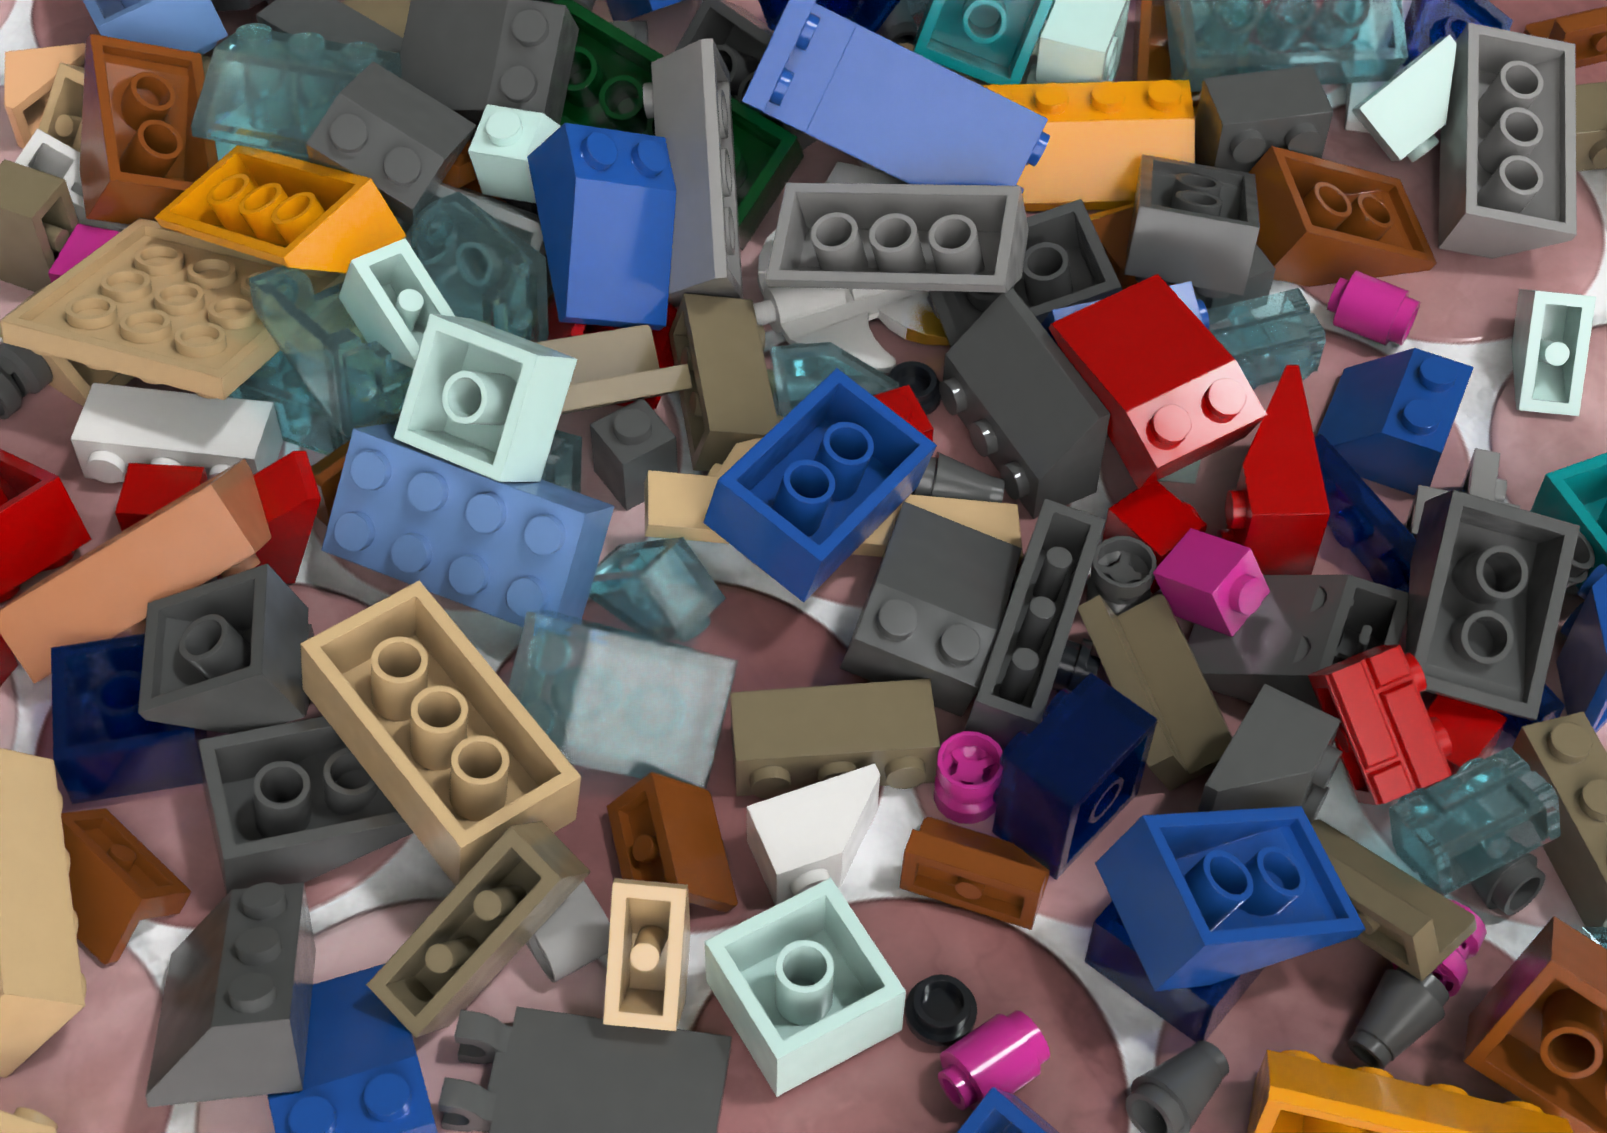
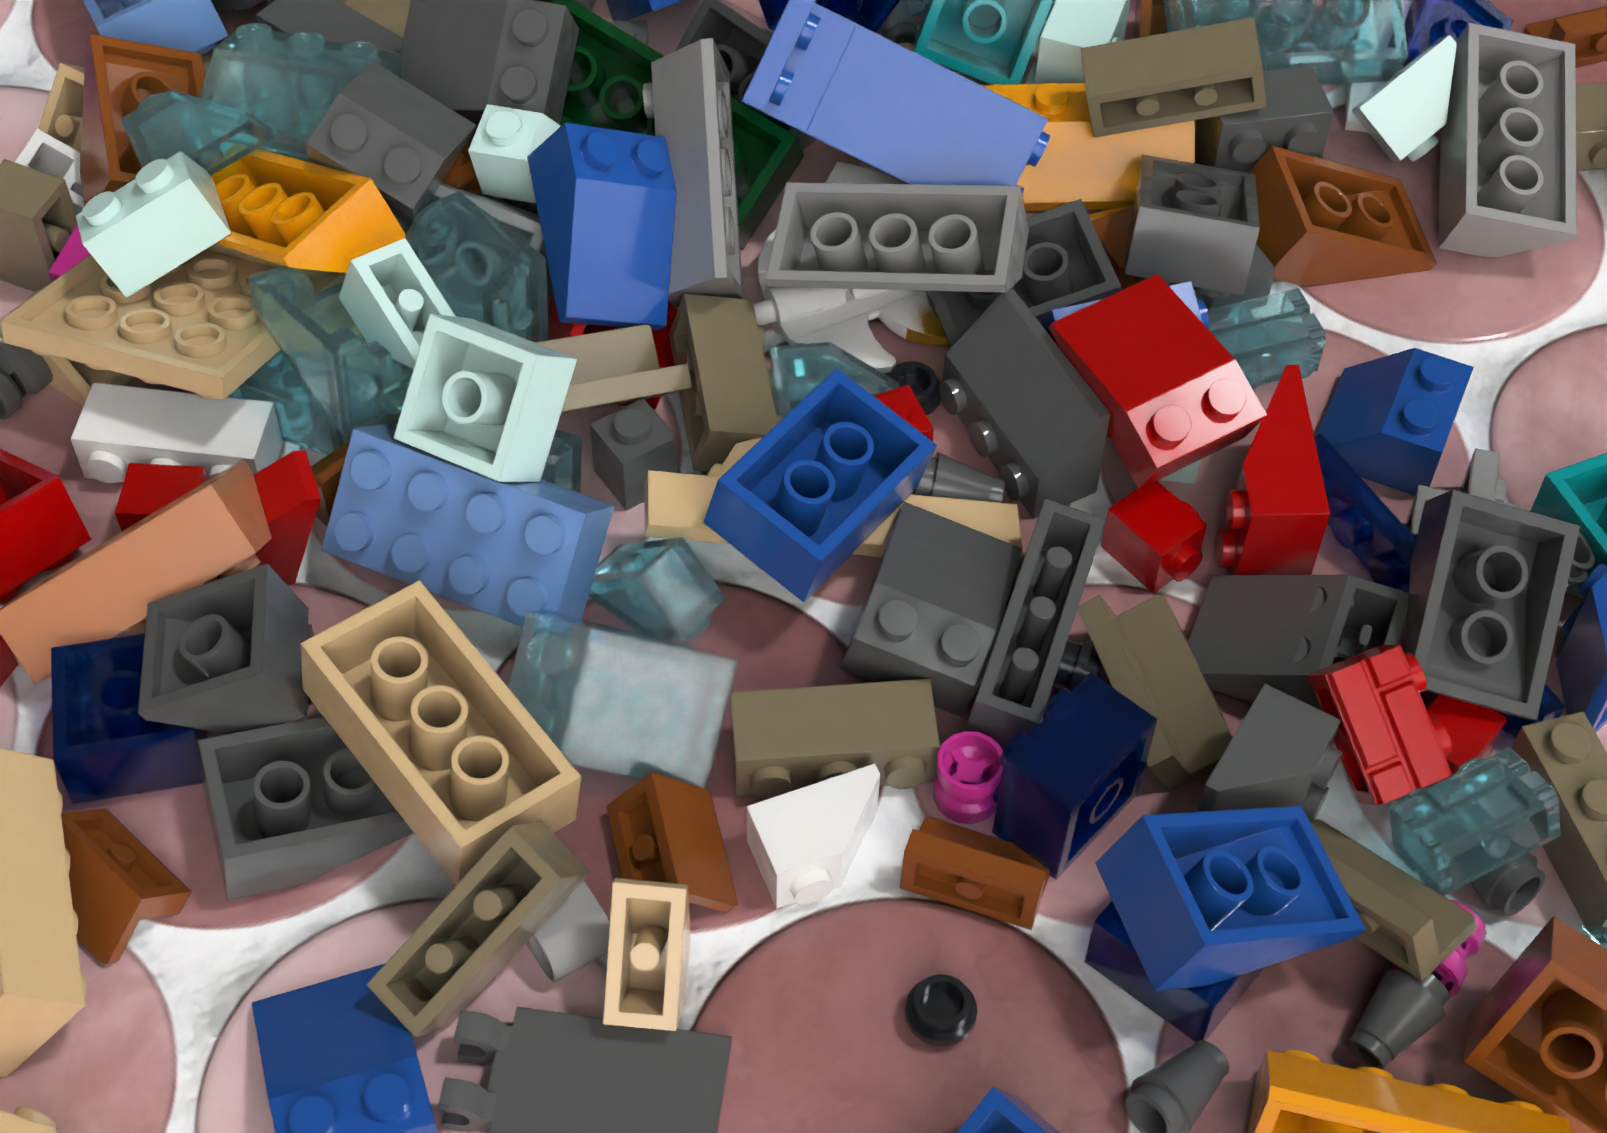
light nougat slope [4,43,86,149] -> none
dark grey slope [145,882,316,1107] -> none
light aqua brick [705,878,906,1097] -> none
dark pink brick [938,1010,1050,1111] -> none
dark grey wheel [1086,536,1157,616] -> none
dark pink brick [1153,528,1270,637] -> none
dark pink brick [1327,271,1421,346] -> none
light aqua slope [1511,289,1596,416] -> none
none -> light aqua slope [76,151,231,298]
none -> clear light blue slope [120,89,275,176]
none -> dark tan brick [1081,17,1267,138]

